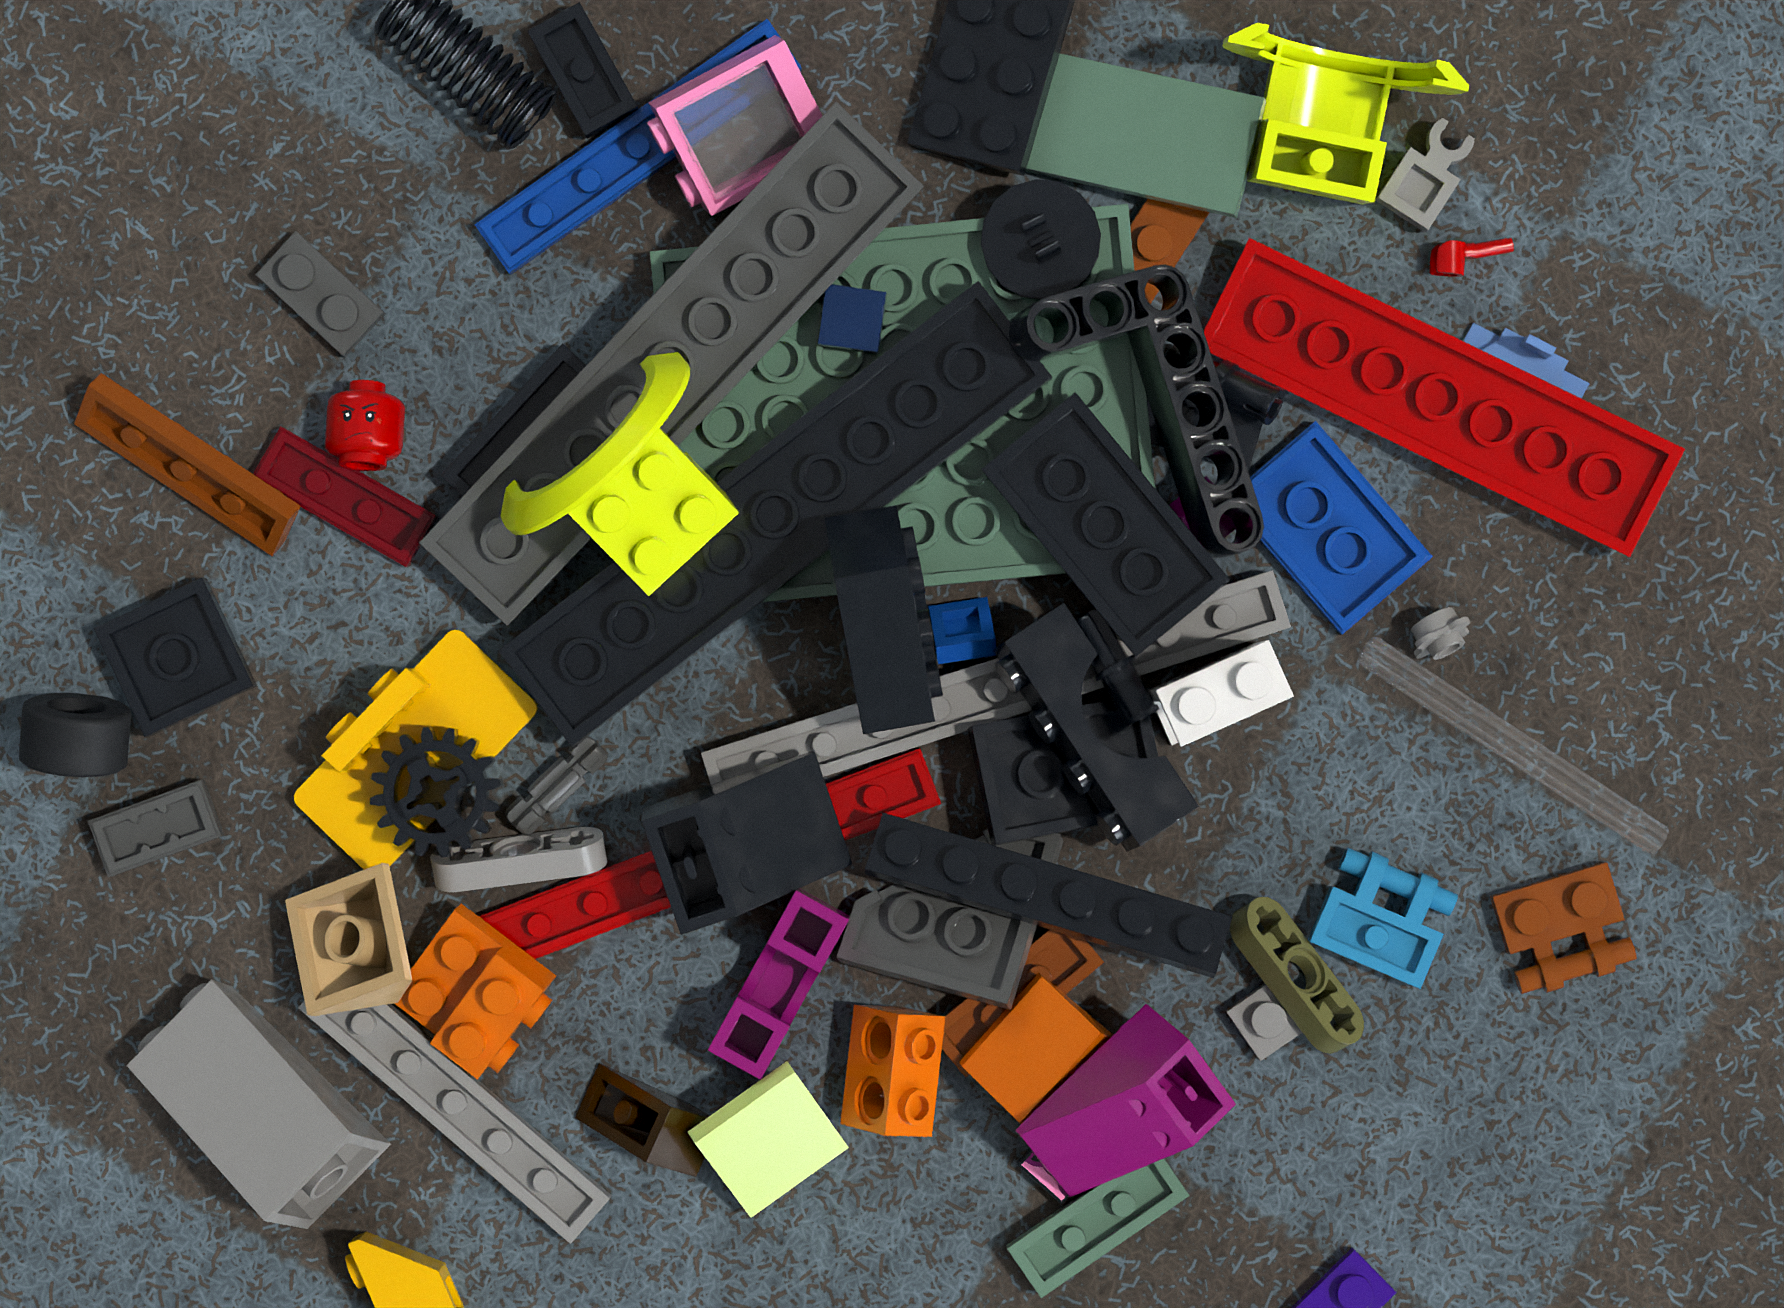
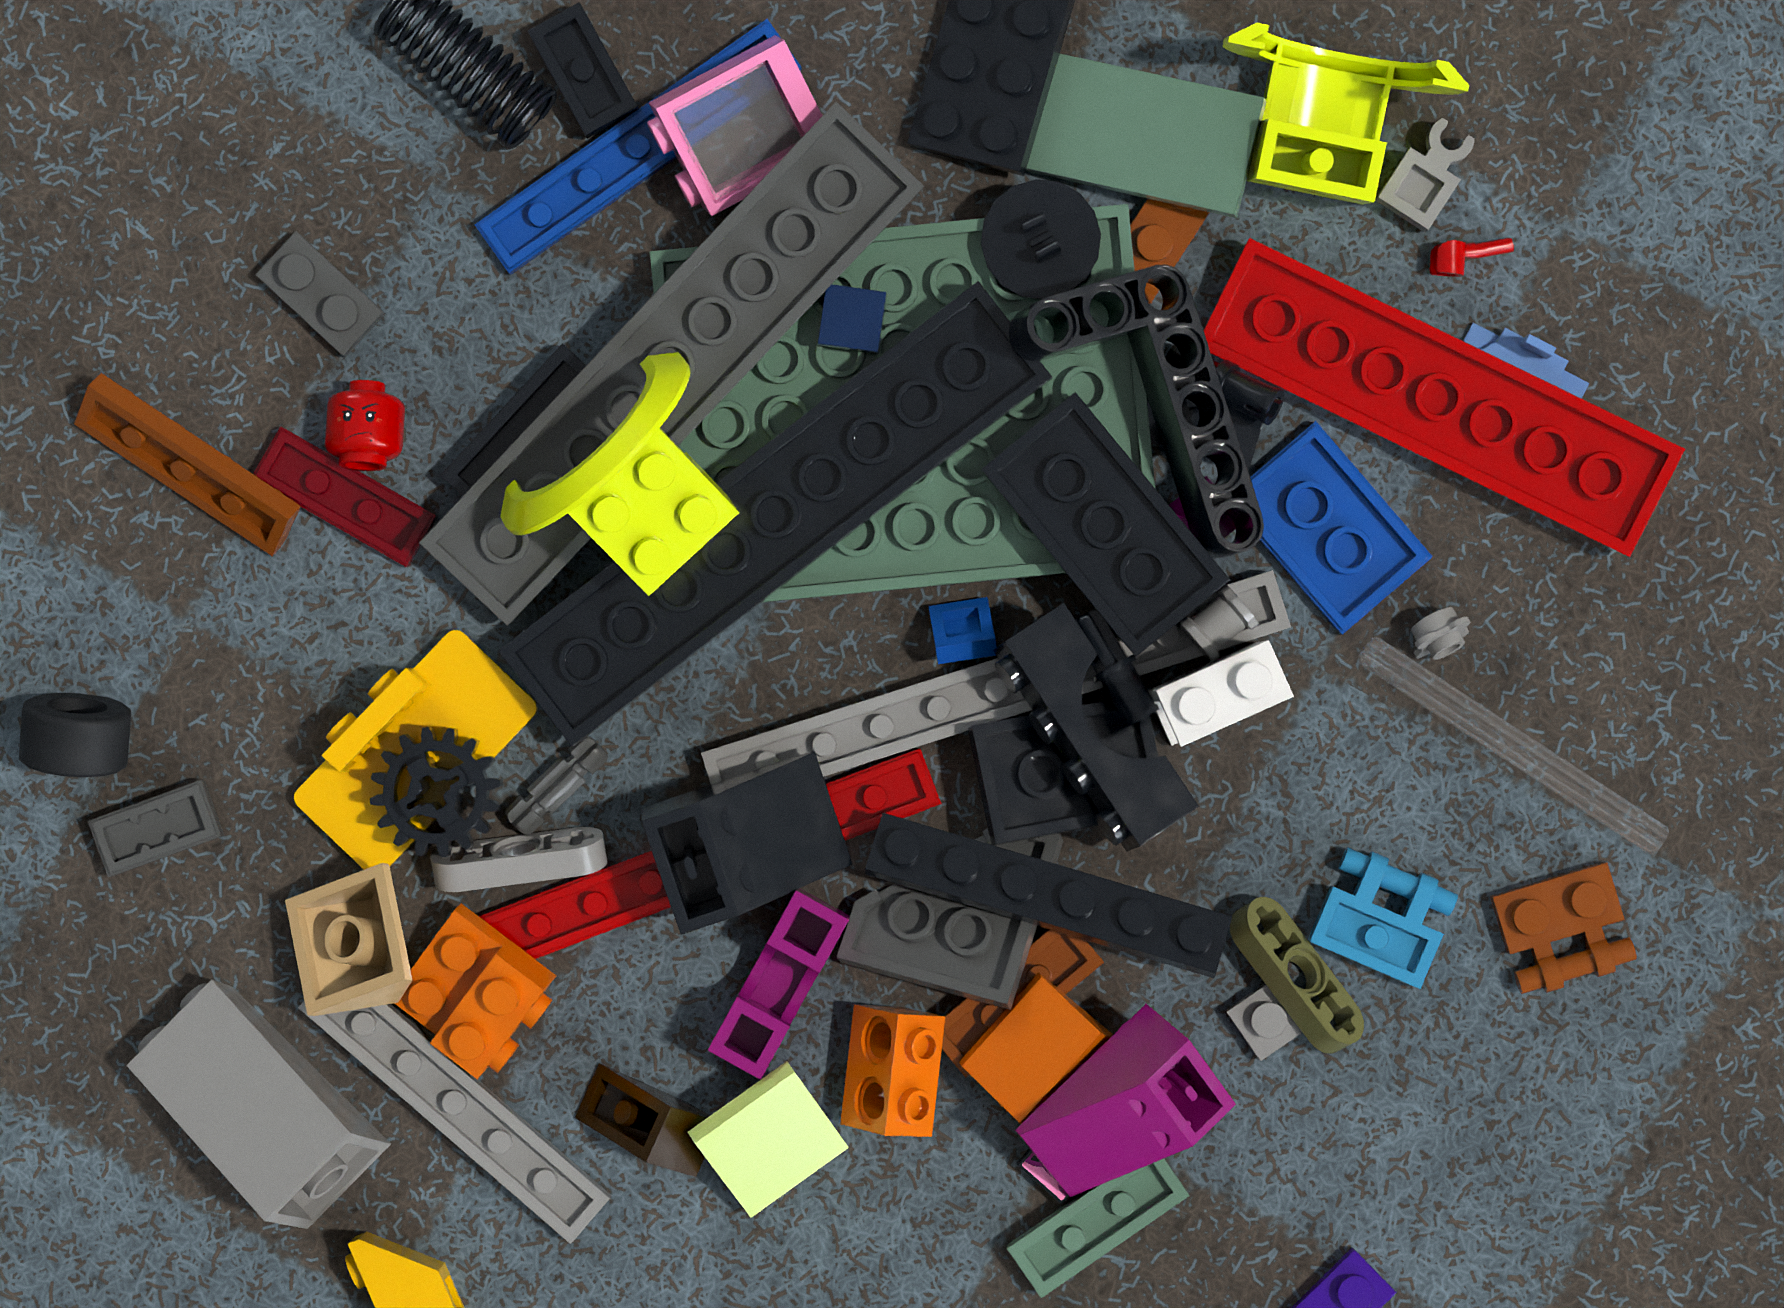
black plate [94,577,257,737] -> none
black brick [824,505,943,735] -> none
none -> light grey bush [1178,584,1259,663]

